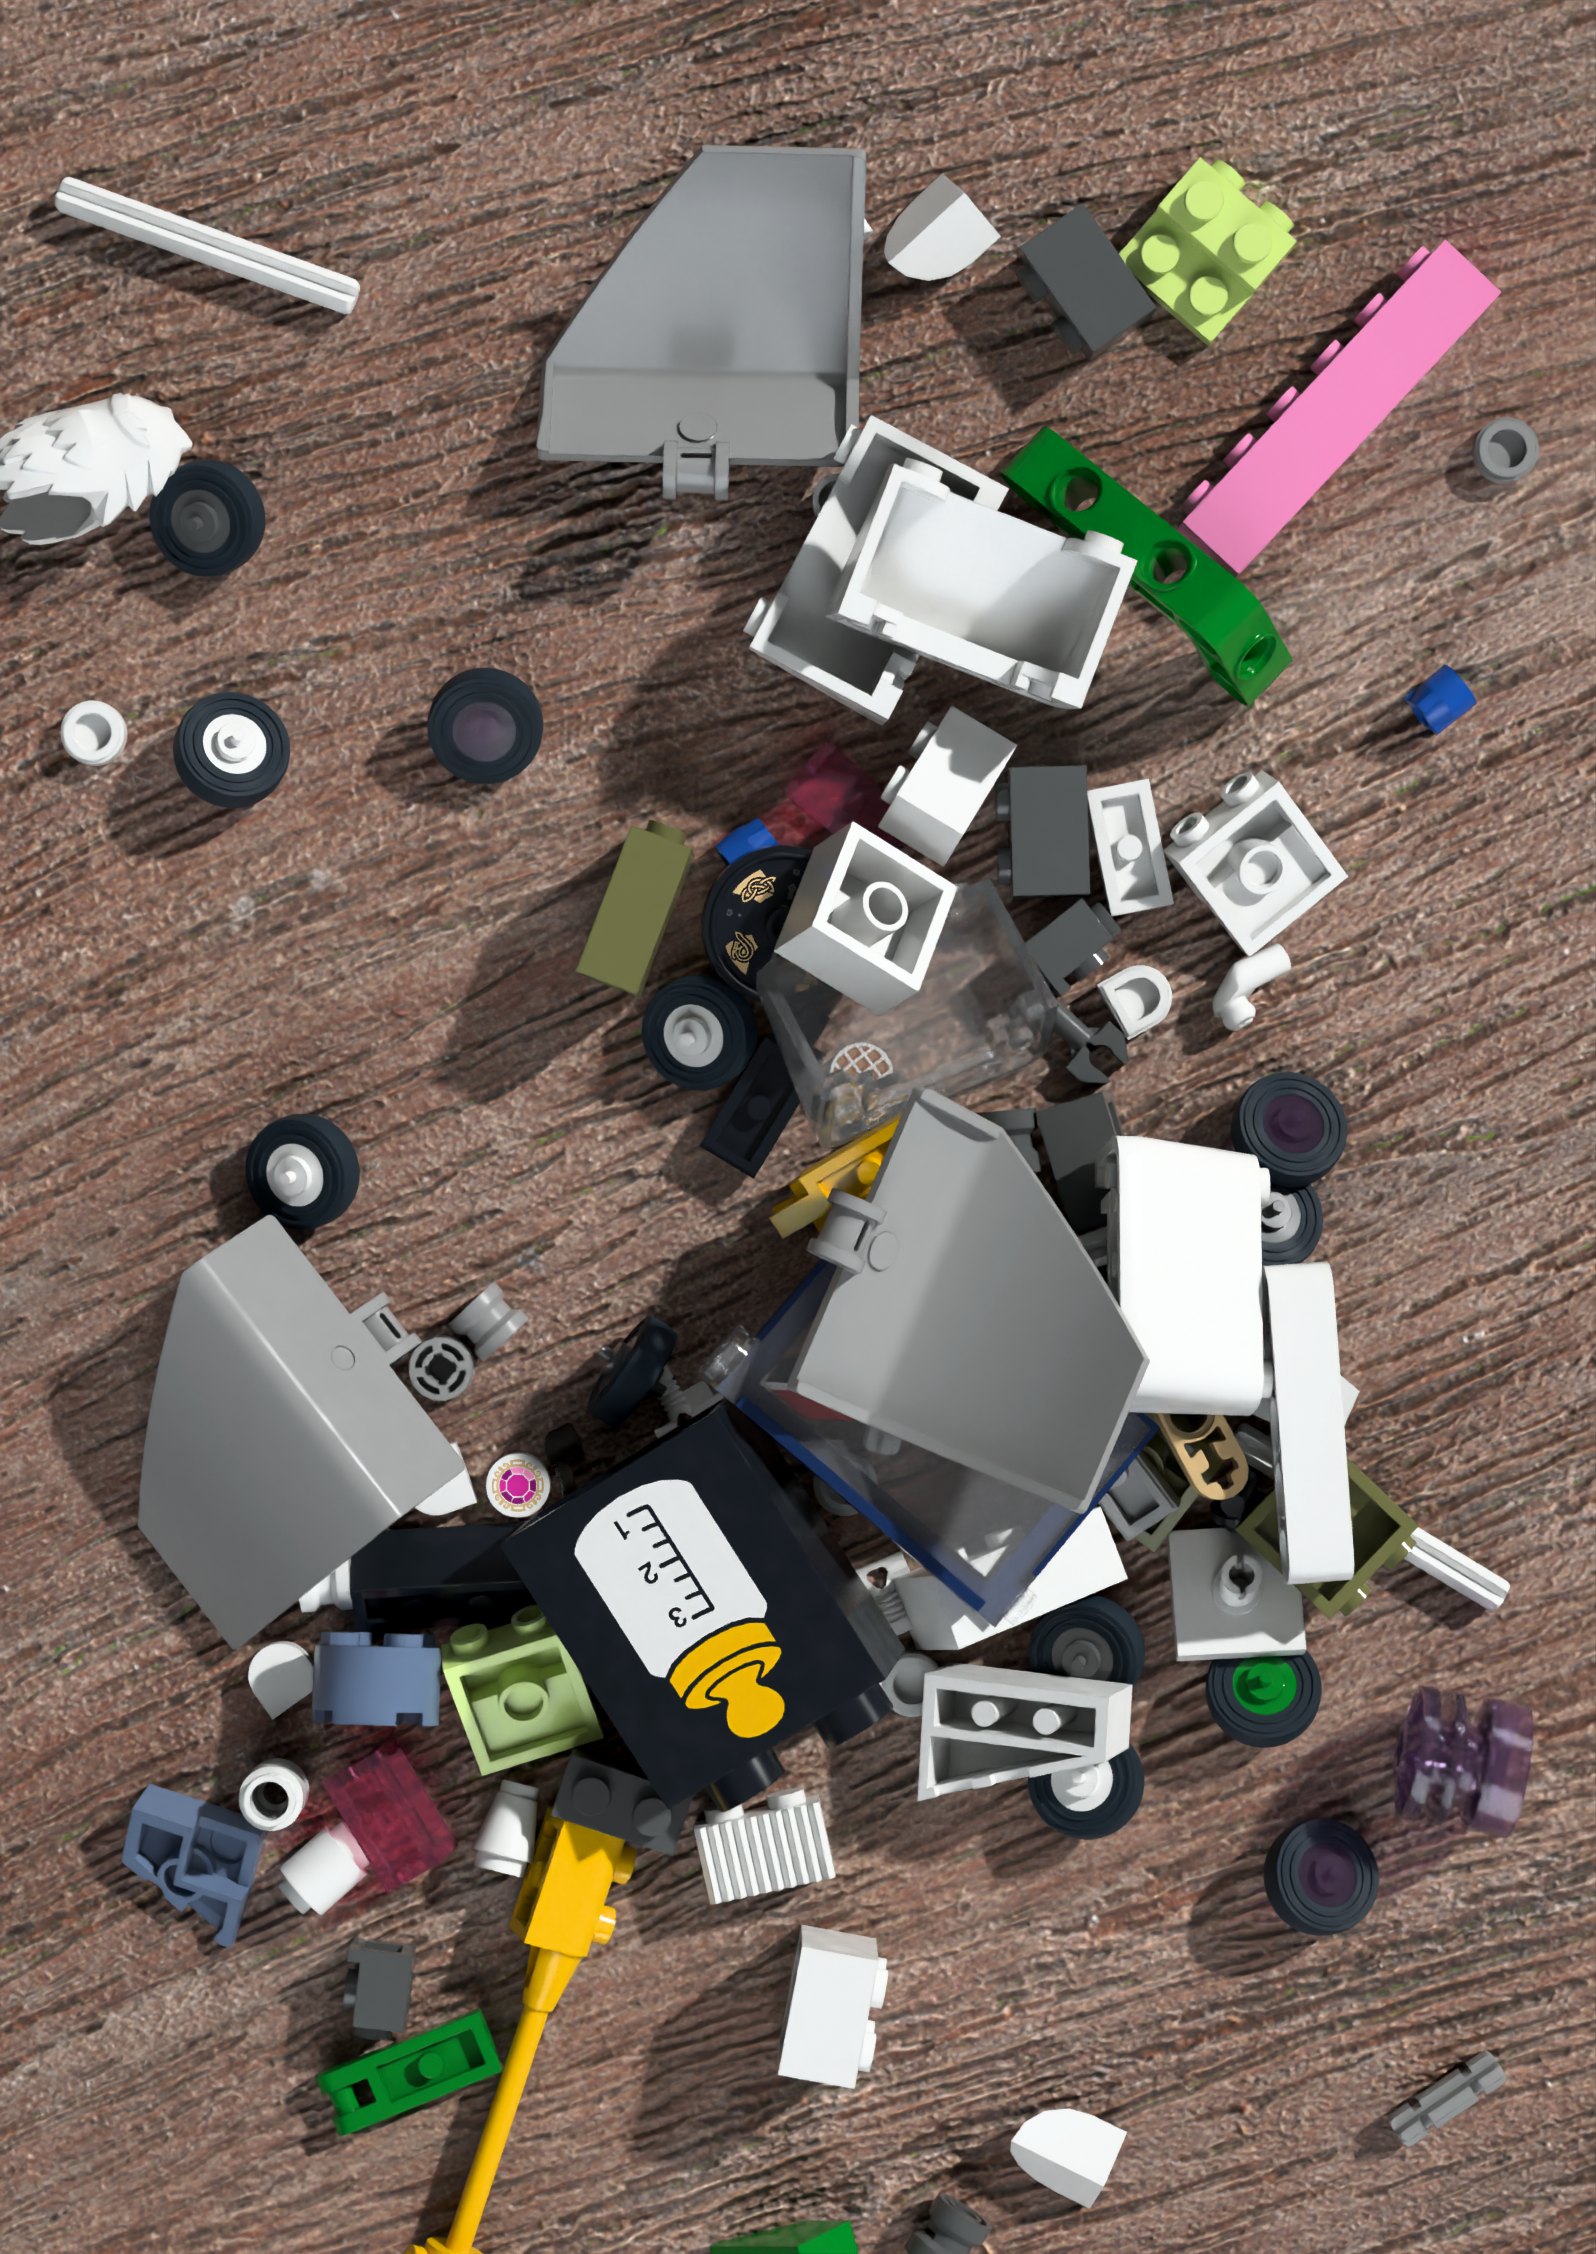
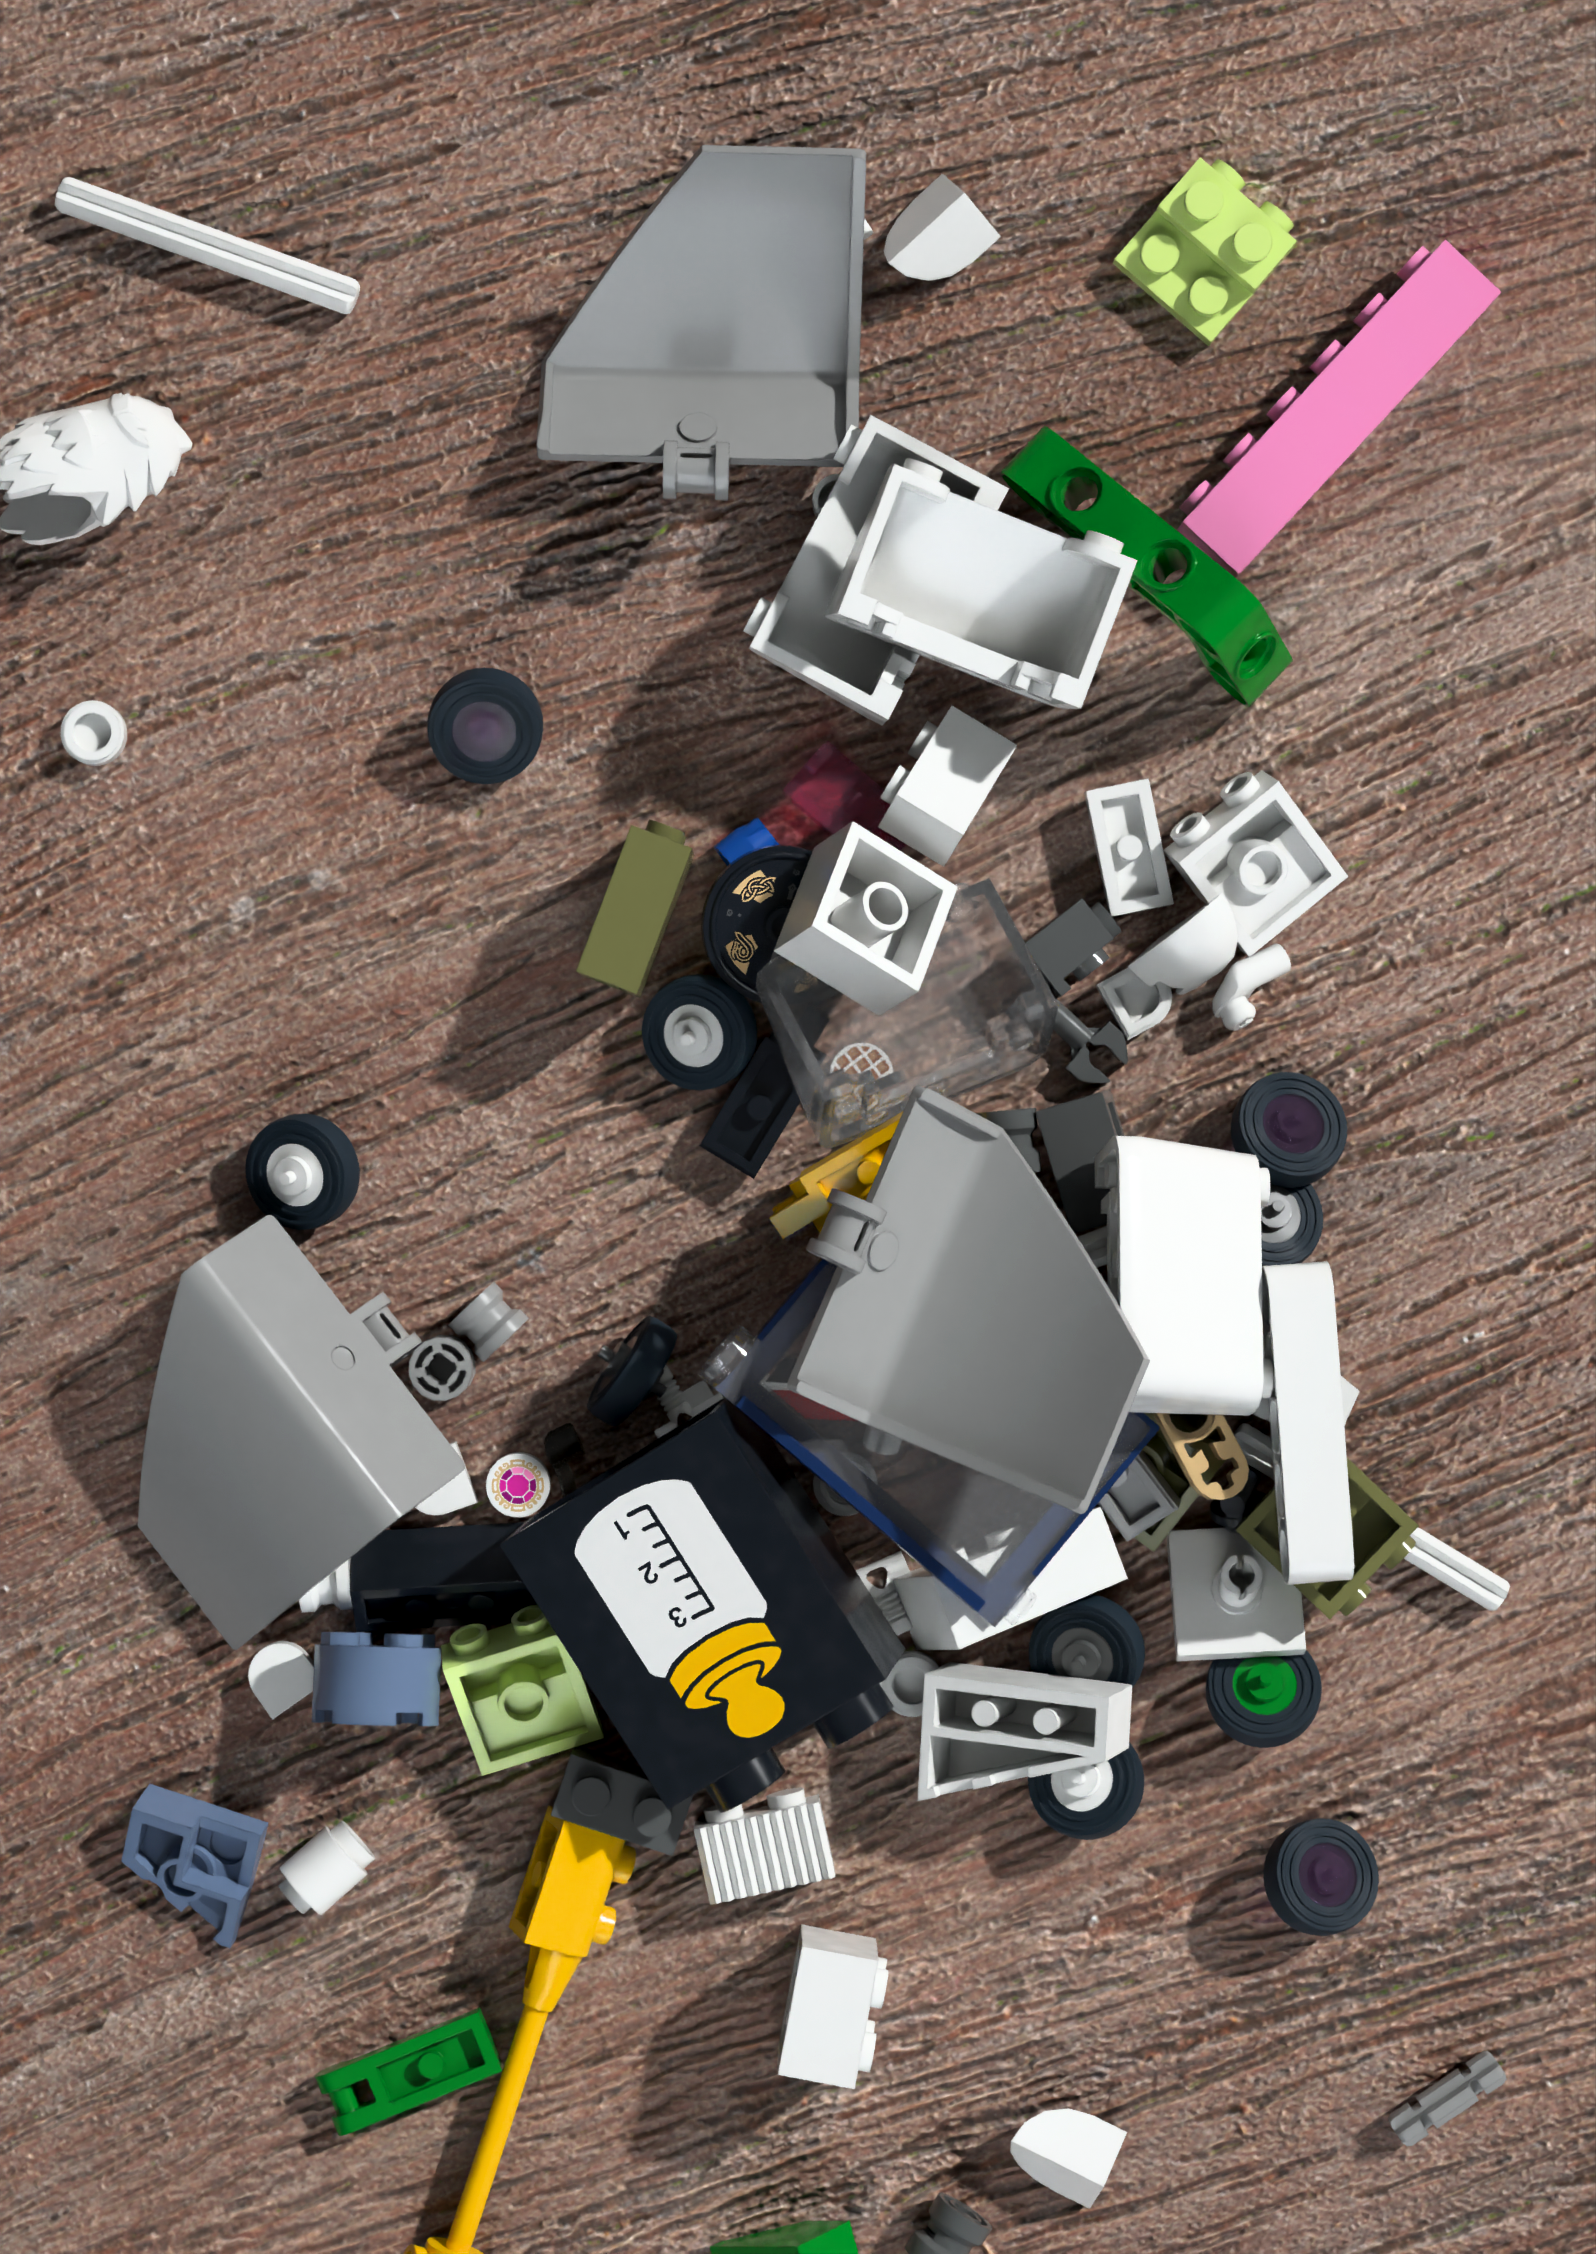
black wheel [149,460,265,577] -> none
black wheel [173,692,290,808] -> none
white brick [239,1758,309,1831] -> none
clear pink hinge [322,1736,458,1893] -> none
dark grey brick [343,1938,417,2040] -> none
white cone [472,1780,539,1878] -> none
dark grey brick [995,765,1090,899] -> none
dark grey brick [1015,203,1157,363] -> none
clear purple wheel [1393,1684,1534,1838] -> none
blue hose [1404,664,1477,736] -> none
light grey tile [1472,417,1539,484] -> none
none -> white brick [1127,893,1239,995]

